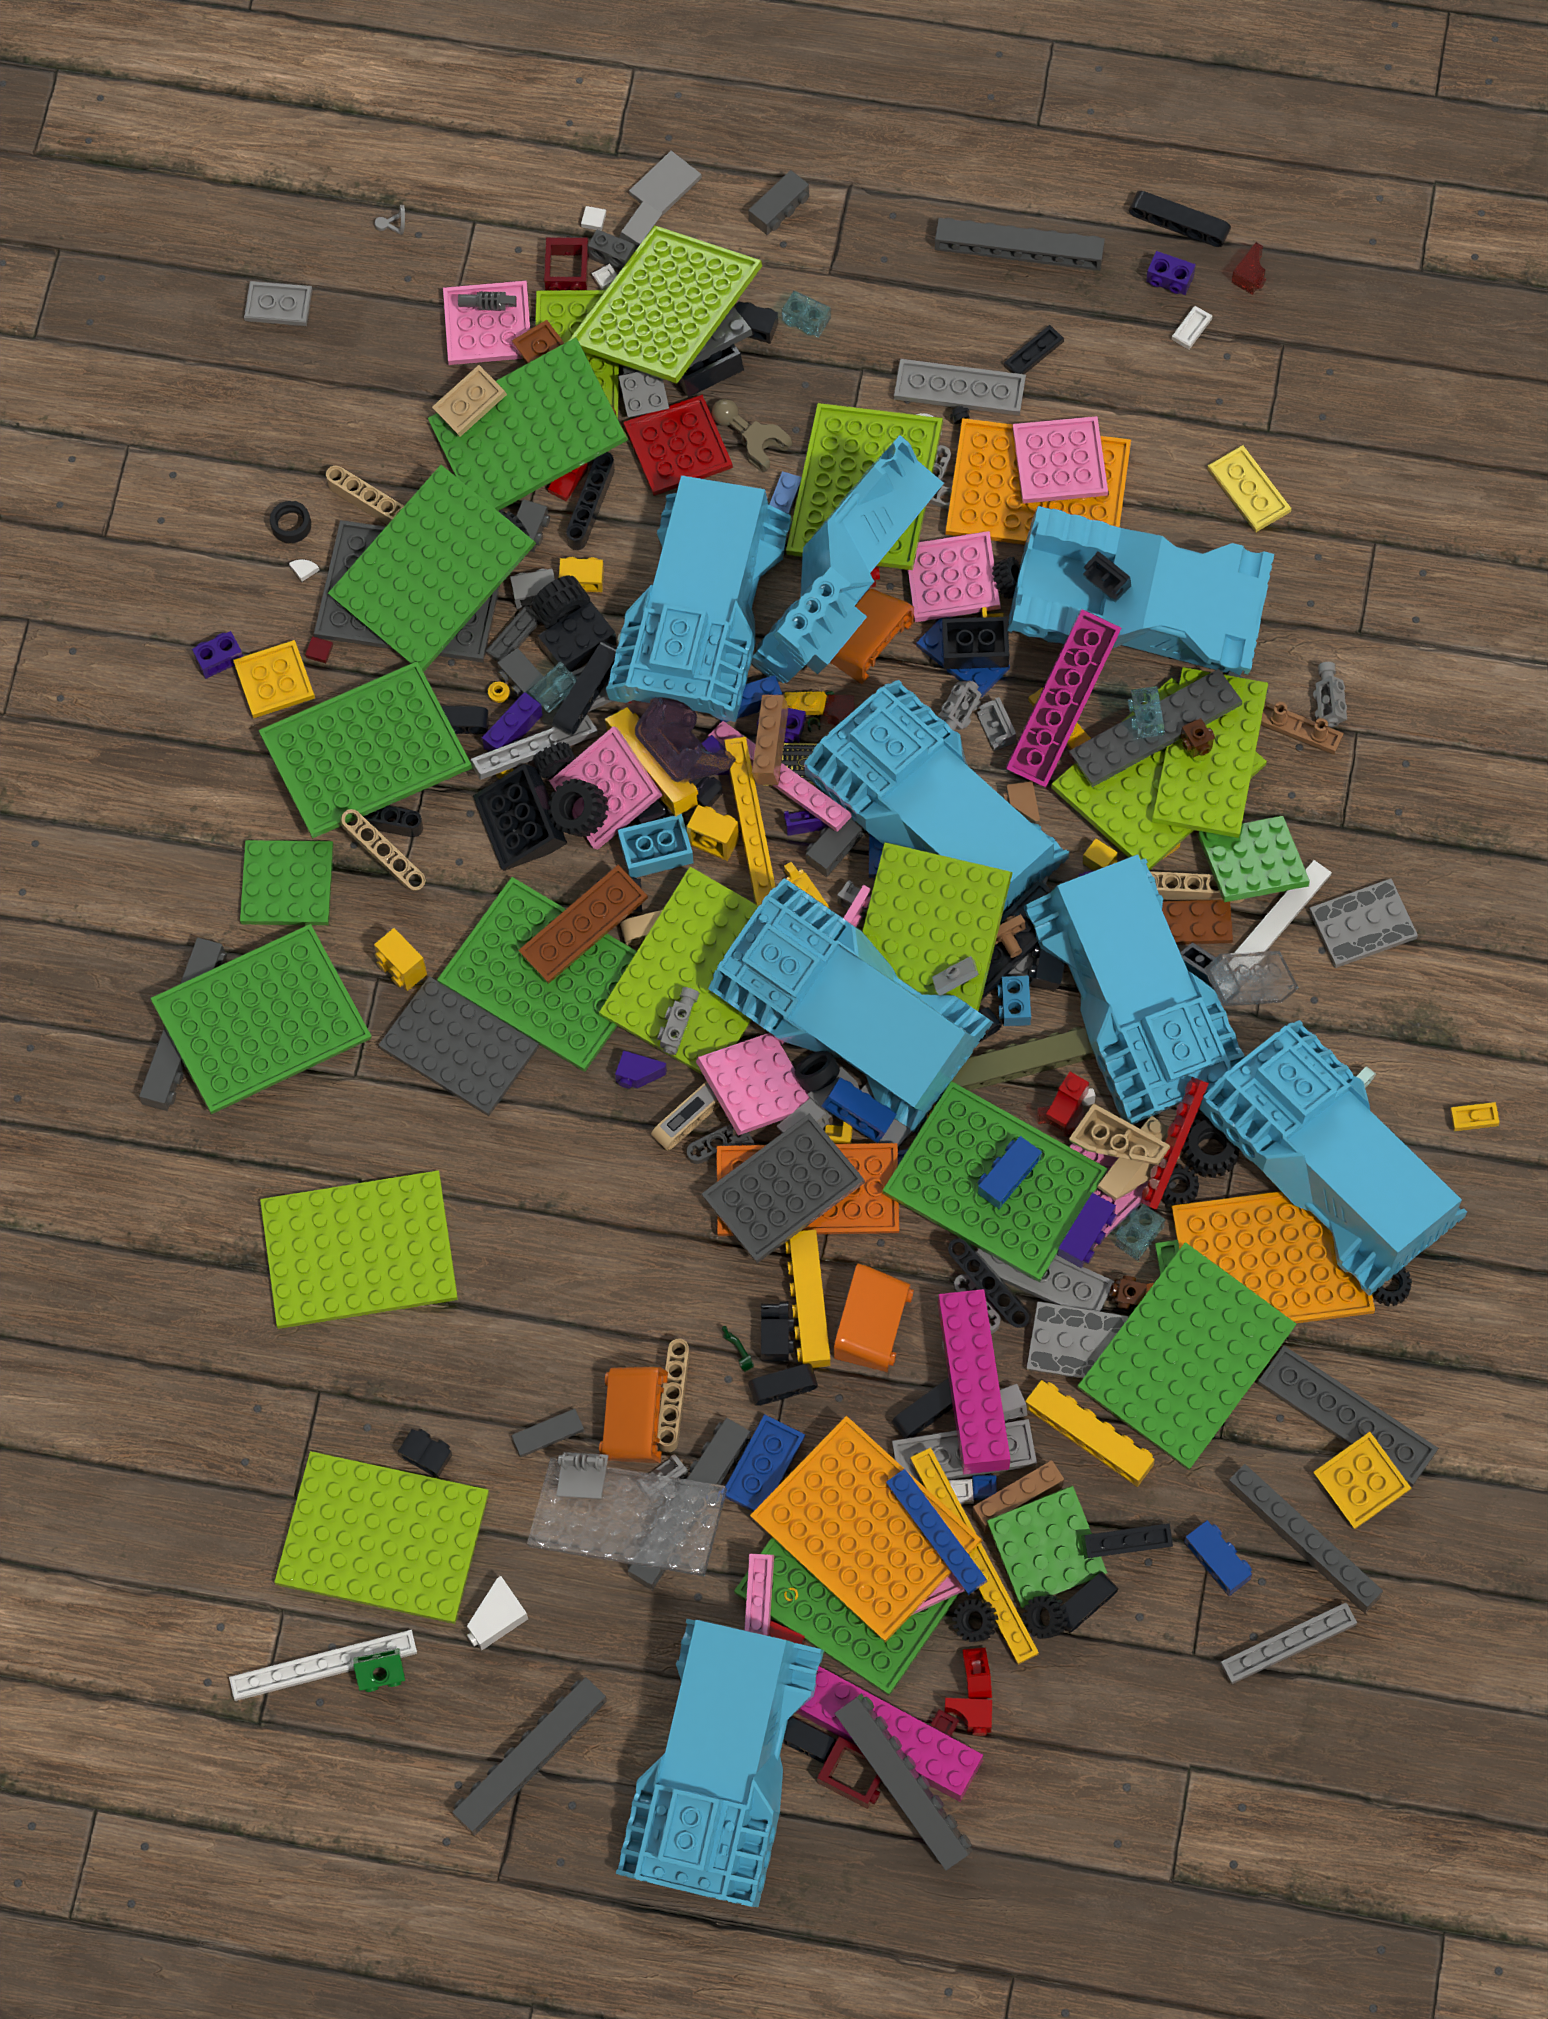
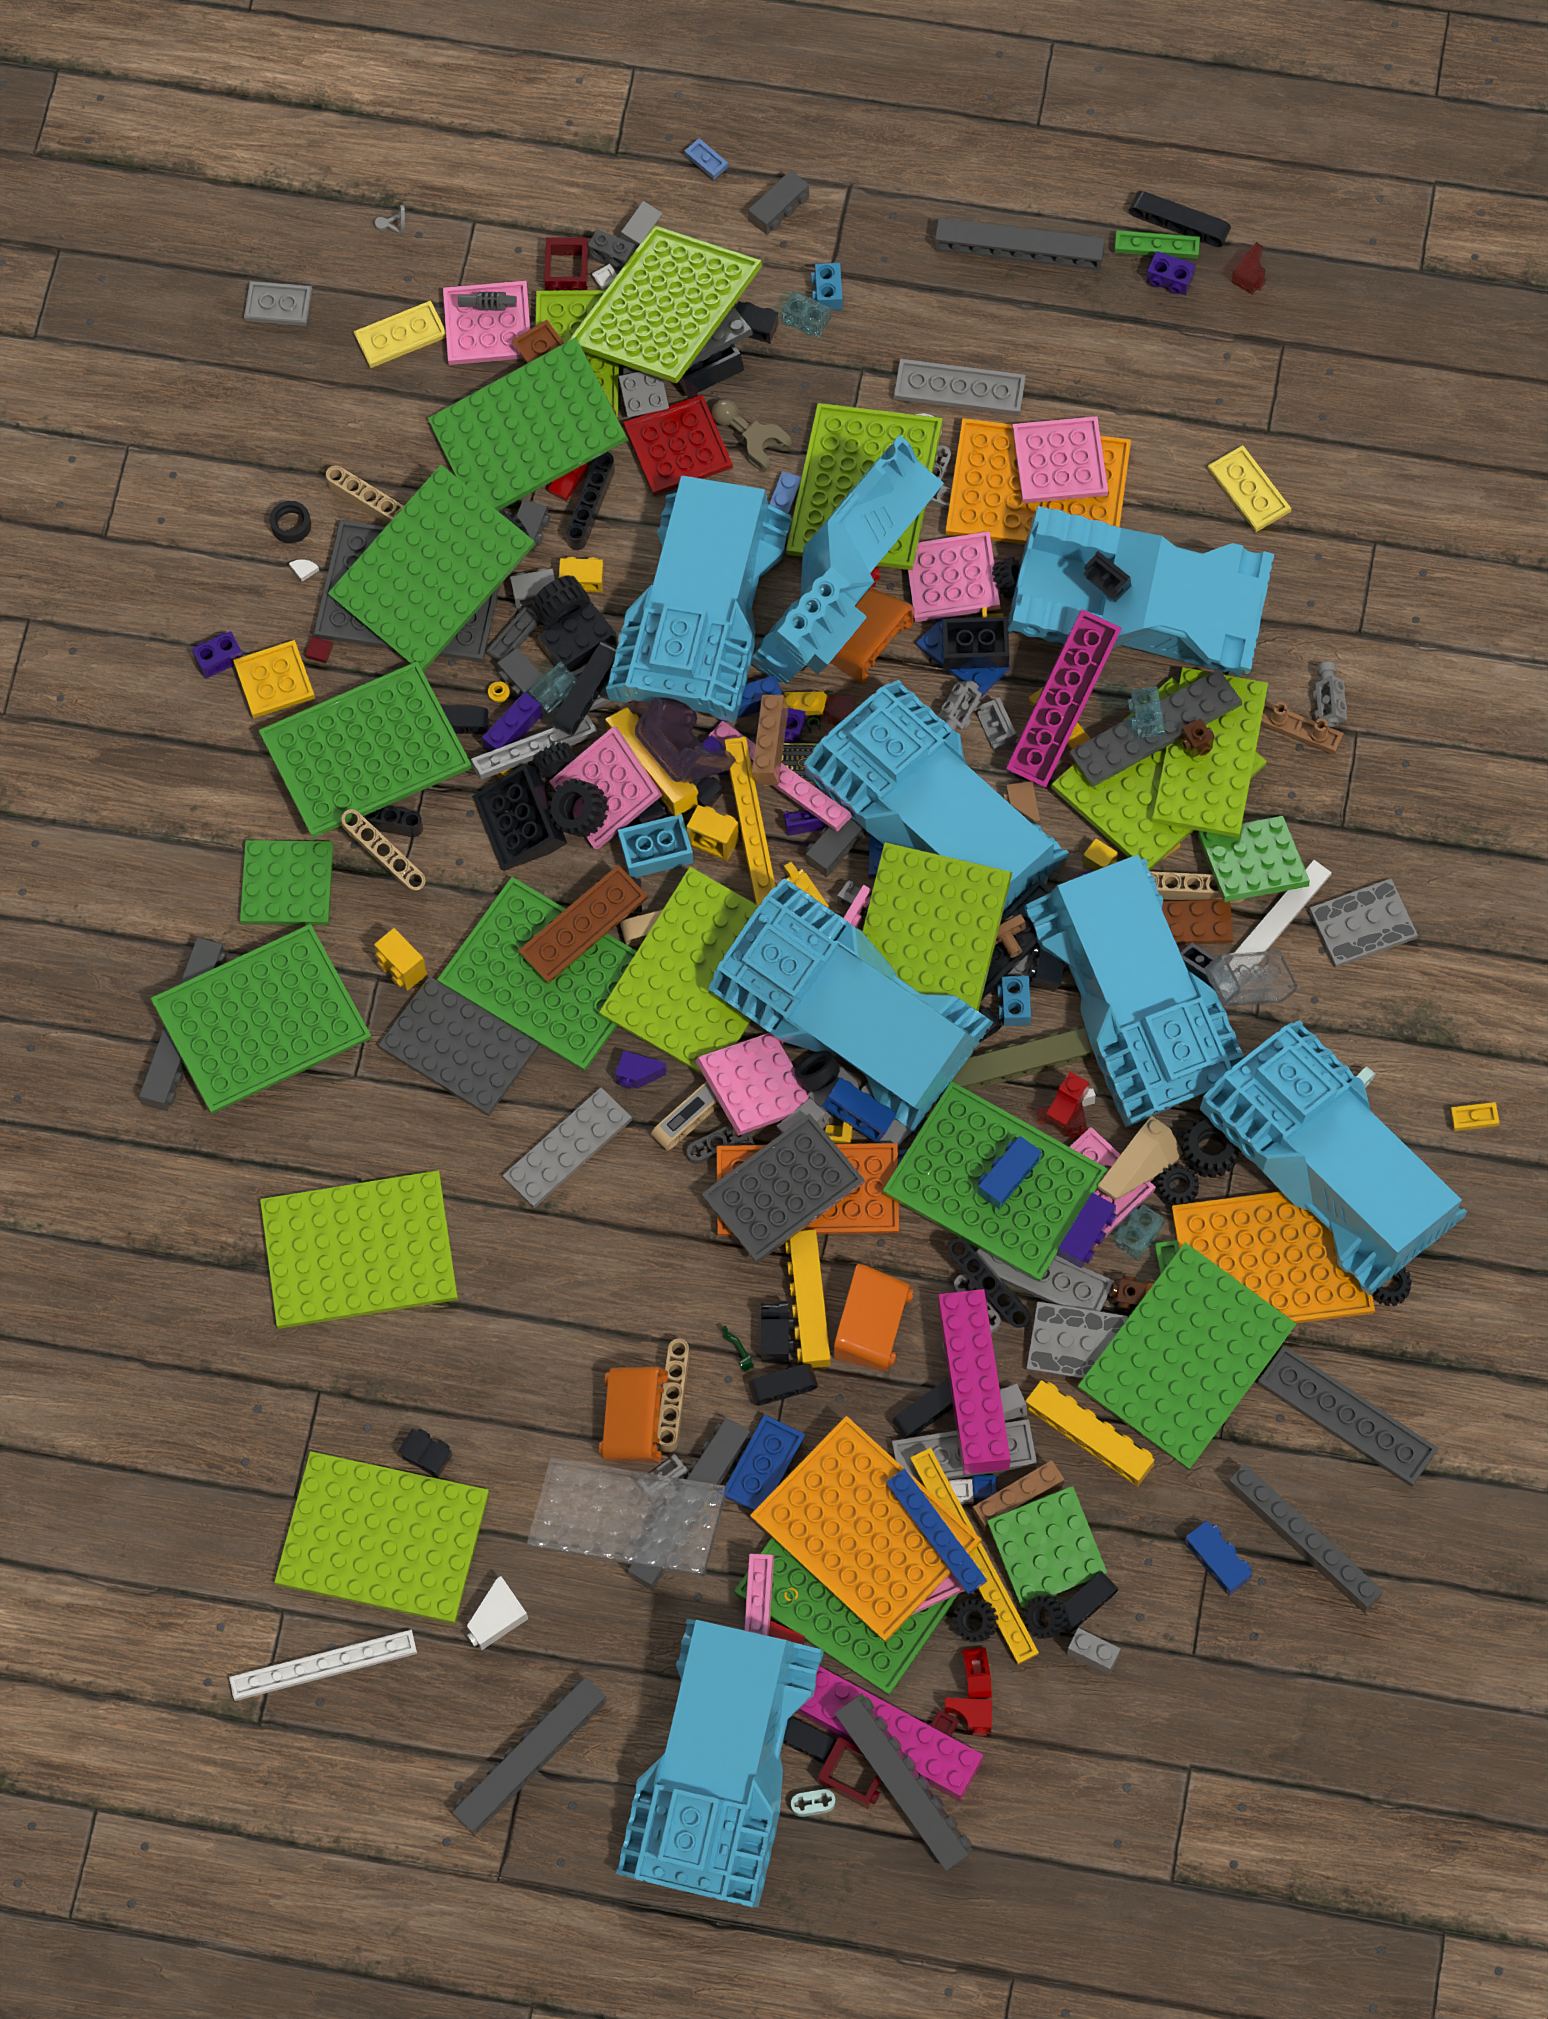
green brick [353,1648,405,1692] -> none
tan plate [432,365,507,437] -> none
dark grey tile [511,1409,584,1458] -> none
light grey hinge [556,1452,608,1499] -> none
white tile [581,206,606,231] -> none
light grey tile [629,151,702,216] -> none
light grey brick [657,987,699,1055] -> none
light grey plate [932,956,979,996] -> none
black plate [949,406,970,424] -> none
black tile [1004,325,1064,374] -> none
tan wedge [1069,1104,1170,1165] -> none
black plate [1081,1523,1173,1559] -> none
red plate [1140,1077,1209,1210] -> none
white tile [1172,306,1212,350] -> none
light grey plate [1220,1603,1357,1685] -> none
yellow plate [1314,1432,1412,1529] -> none
none -> light yellow tile [354,300,446,368]
none -> light grey plate [503,1088,632,1209]
none -> medium blue plate [684,138,728,180]
none -> light aqua beam [791,1789,835,1817]
none -> dark azure brick [811,263,843,311]
none -> light grey brick [1067,1628,1121,1676]
none -> bright green plate [1115,231,1200,259]

